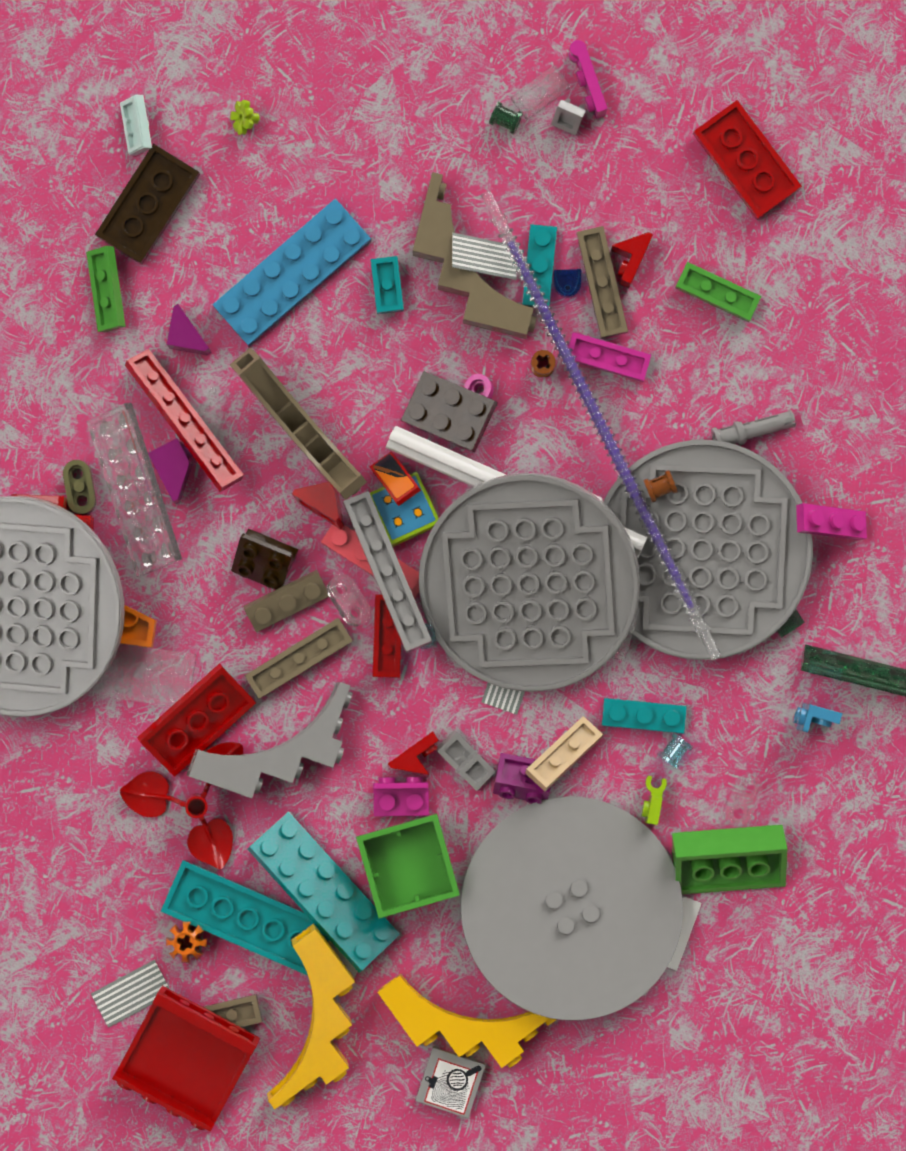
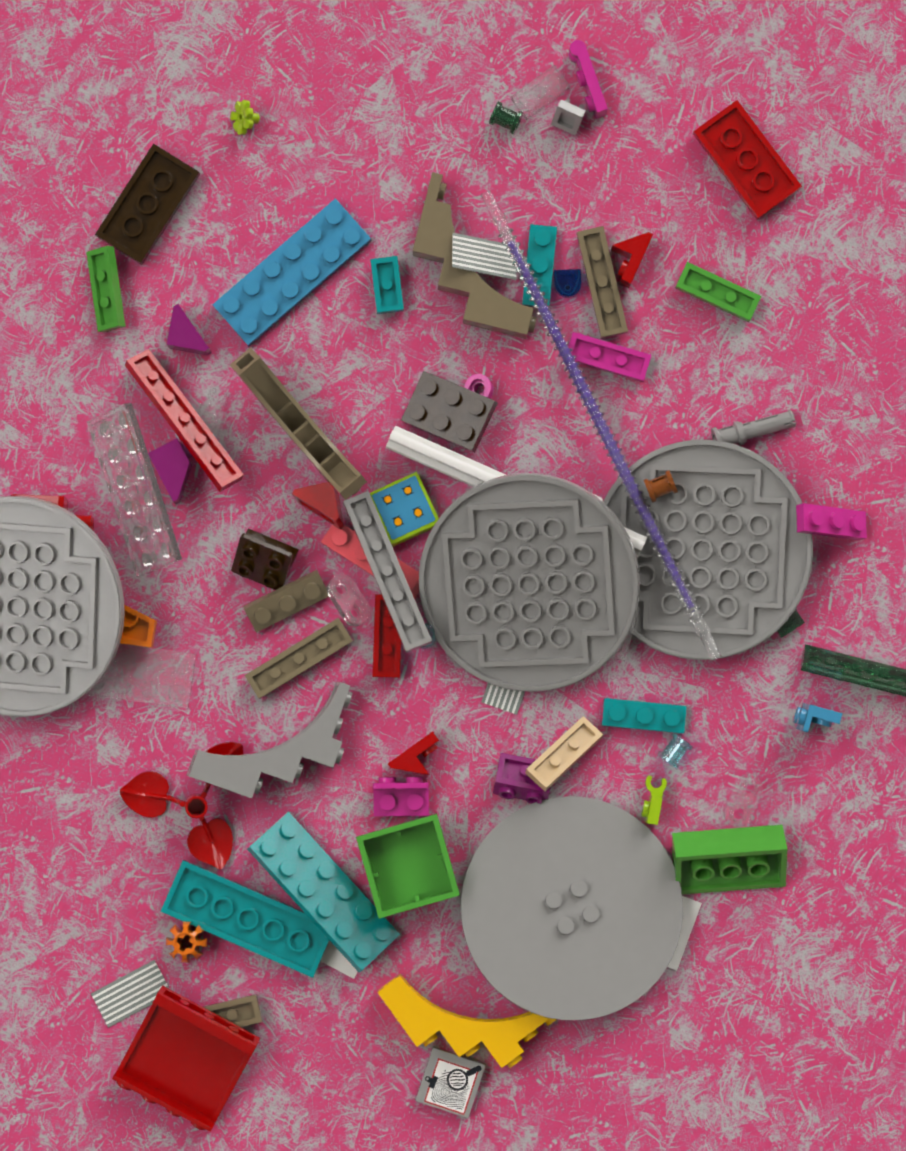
olive plate [63,460,96,515] -> none
light aqua plate [120,95,152,156] -> none
red plate [137,663,256,777] -> none
yellow arch [267,923,355,1109] -> none
slope [369,451,421,506] -> none
light grey slope [436,730,496,791] -> none
dark orange bush [531,350,556,378] -> none

